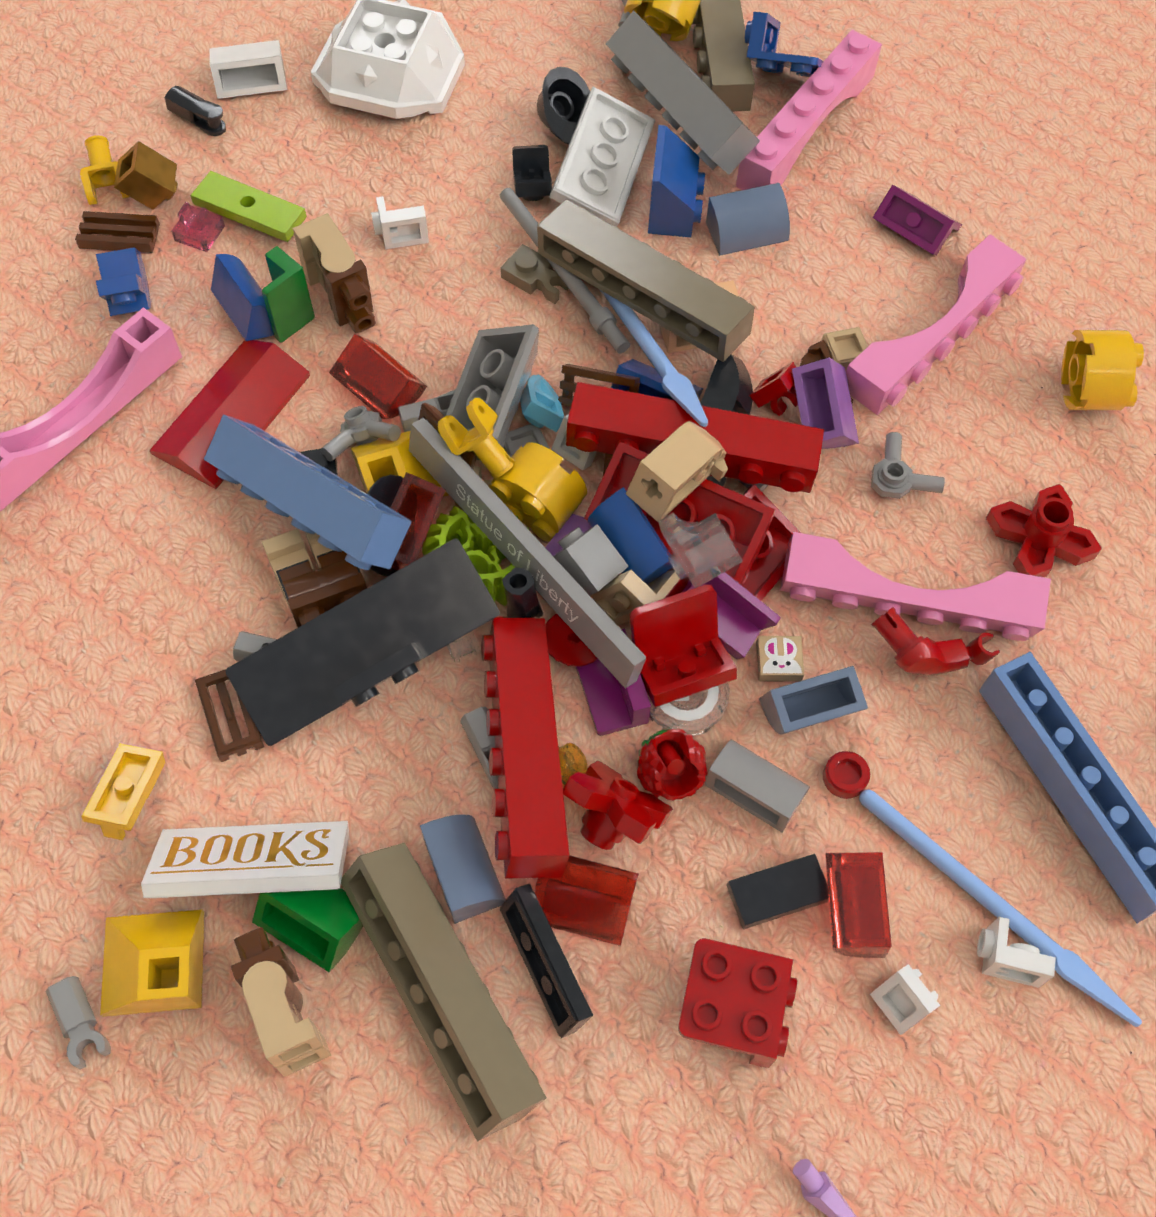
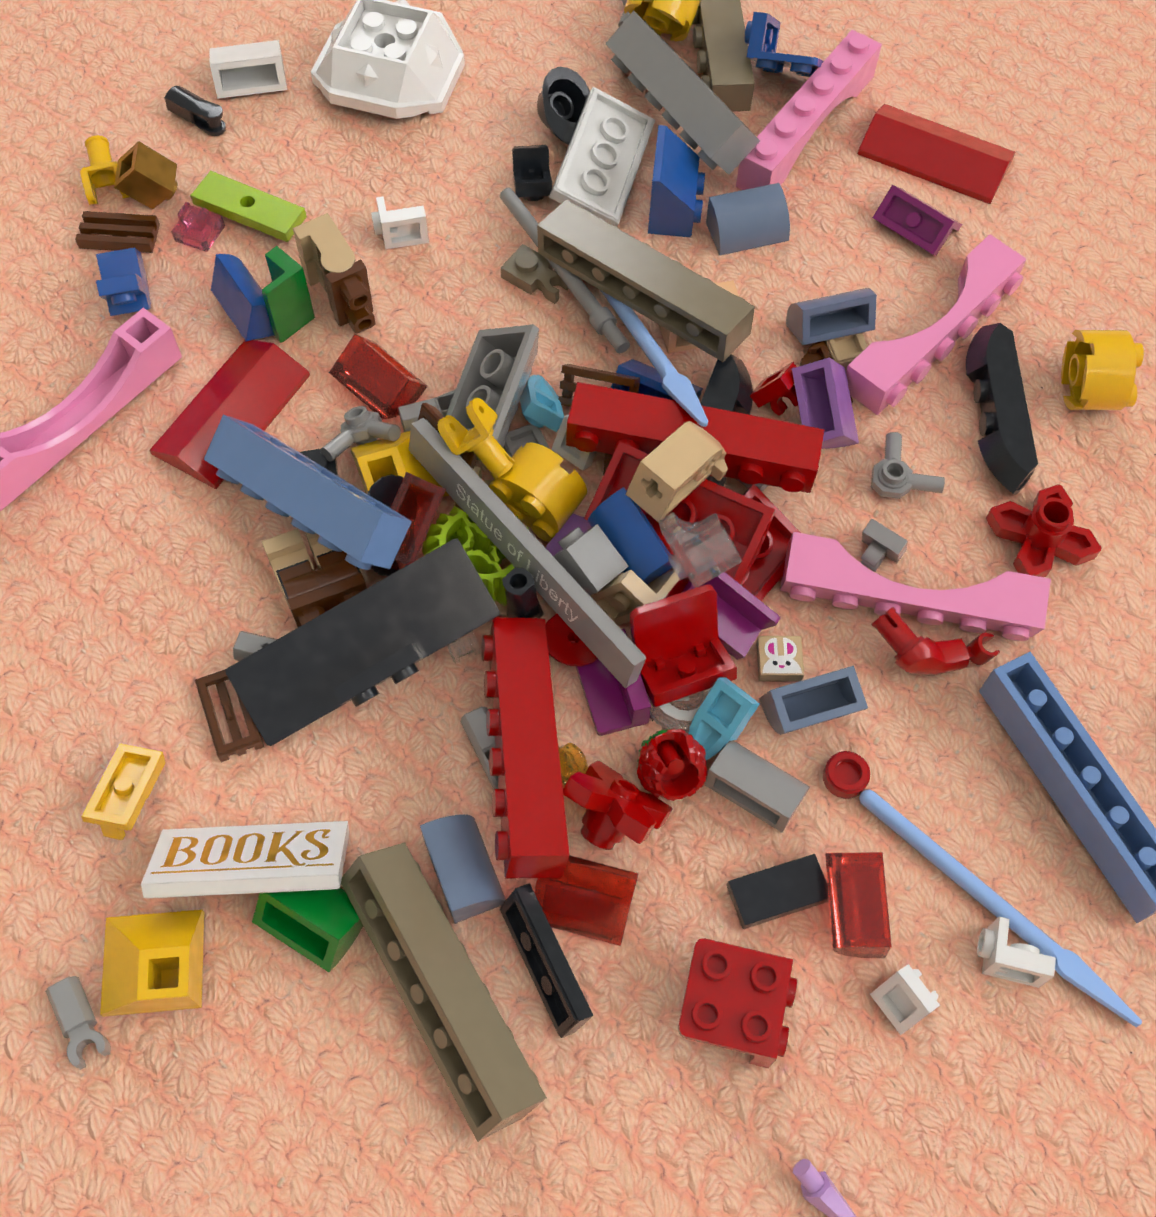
tan hips [231,927,331,1077] -> none
none -> medium azure plate [688,677,760,760]
none -> sand blue brick [786,288,877,345]
none -> red slope [857,104,1016,204]
none -> light grey tile [861,519,908,572]
none -> black brick [966,323,1038,495]

